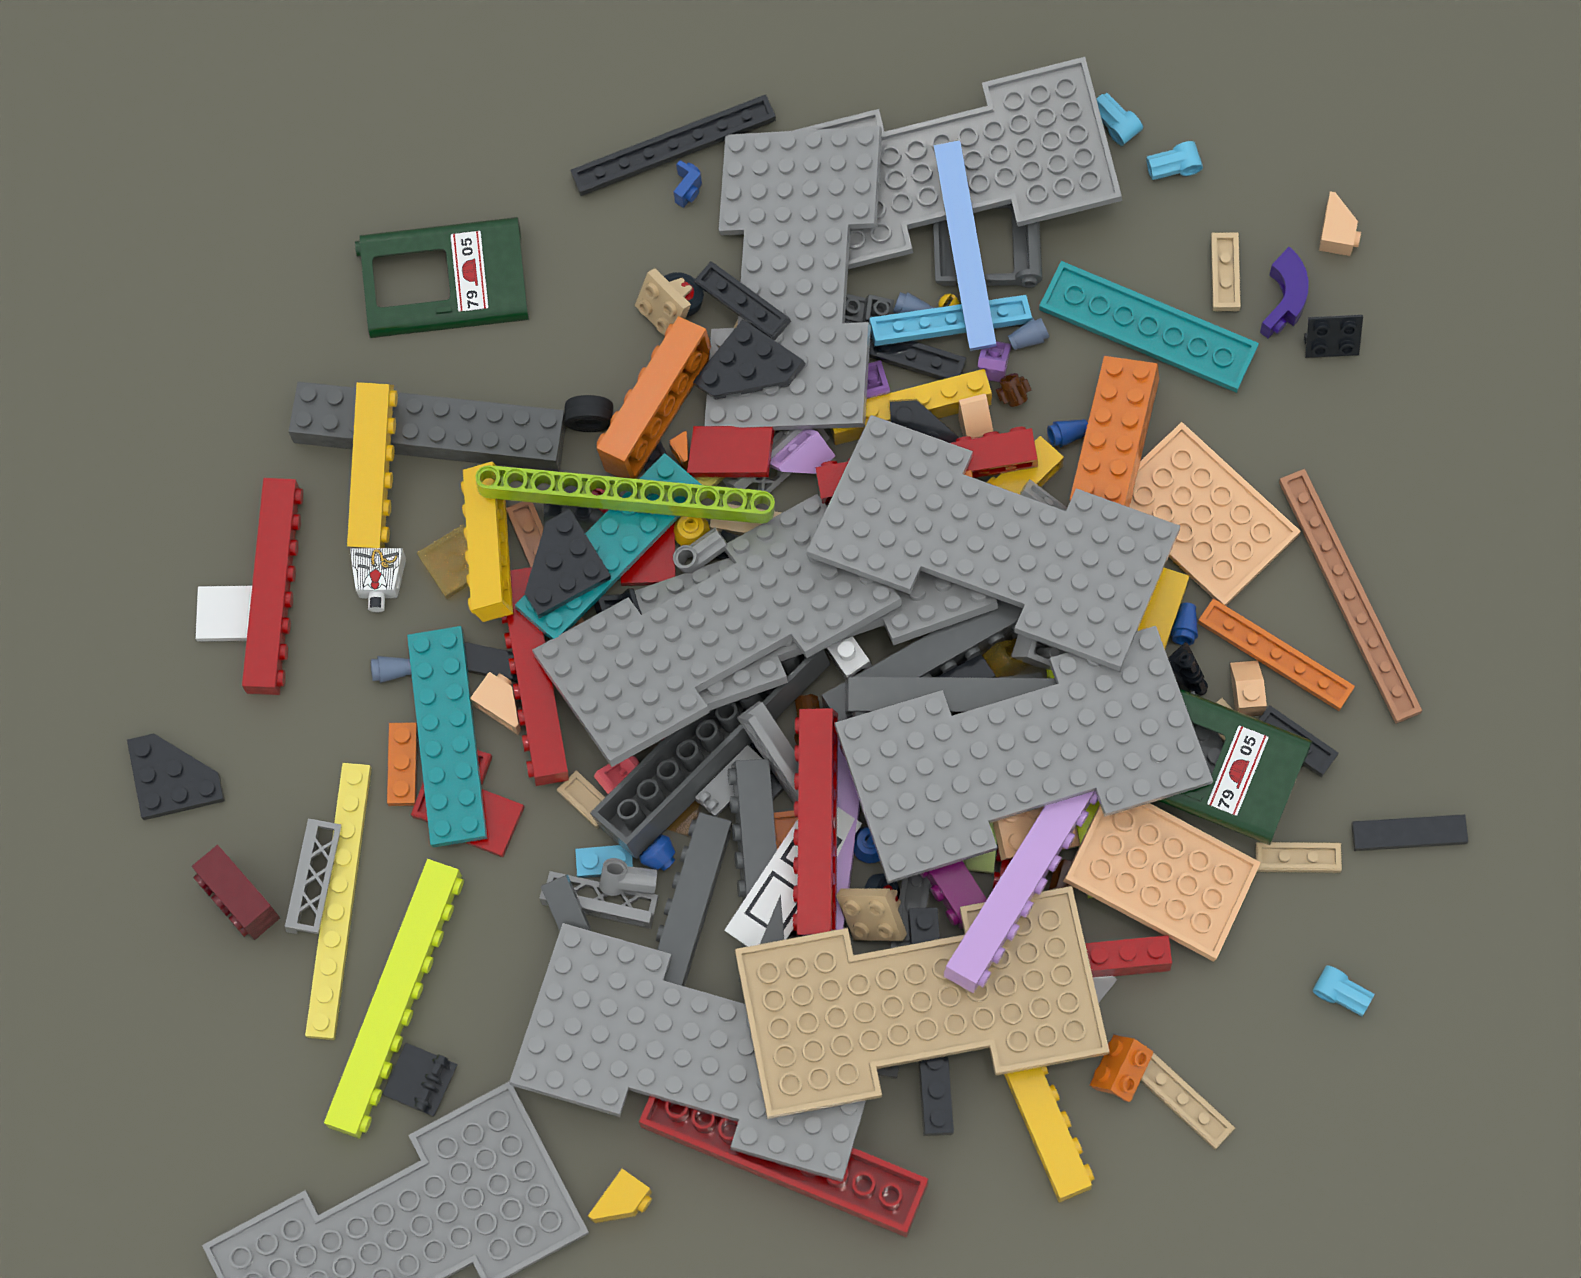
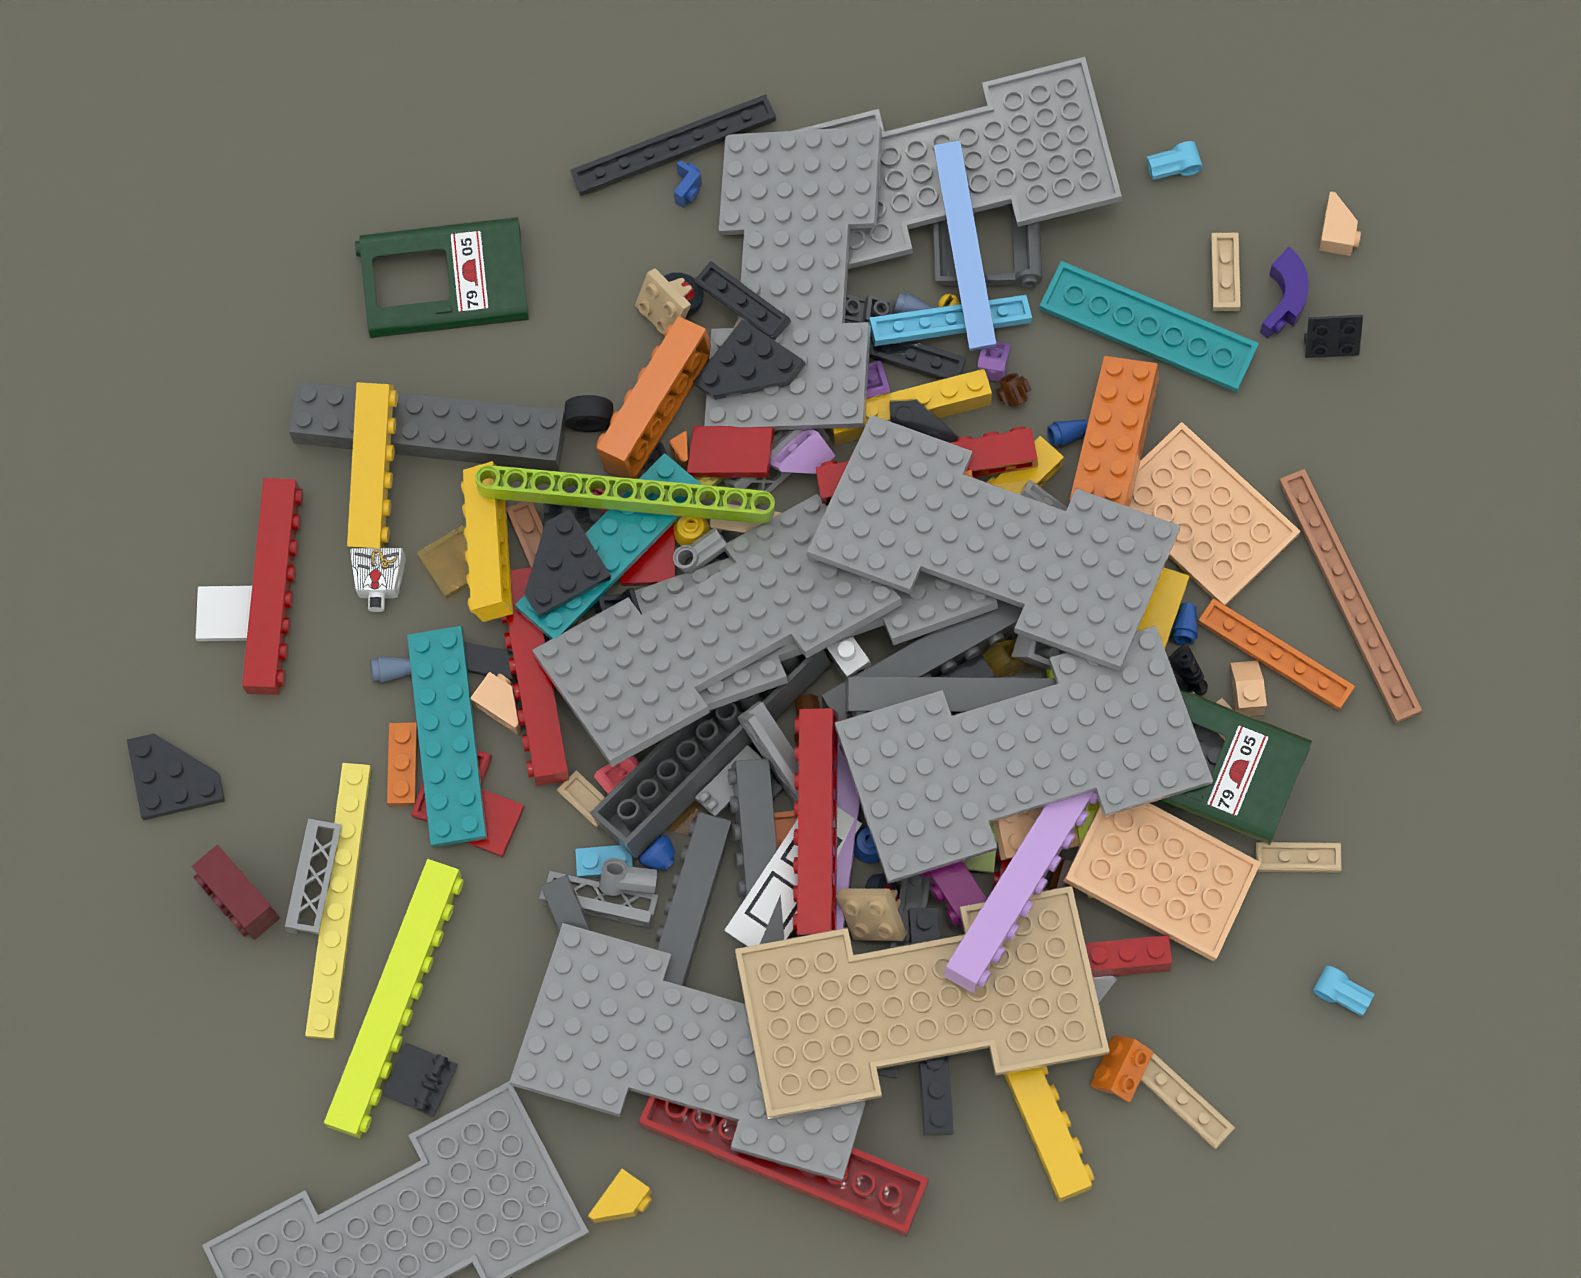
light nougat slope [958,393,993,439] -> none
sand blue cone [1008,318,1049,350] -> none
medium azure piece [1096,93,1143,146] -> none
black plate [1259,705,1339,777] -> none
black tile [1352,814,1468,851] -> none

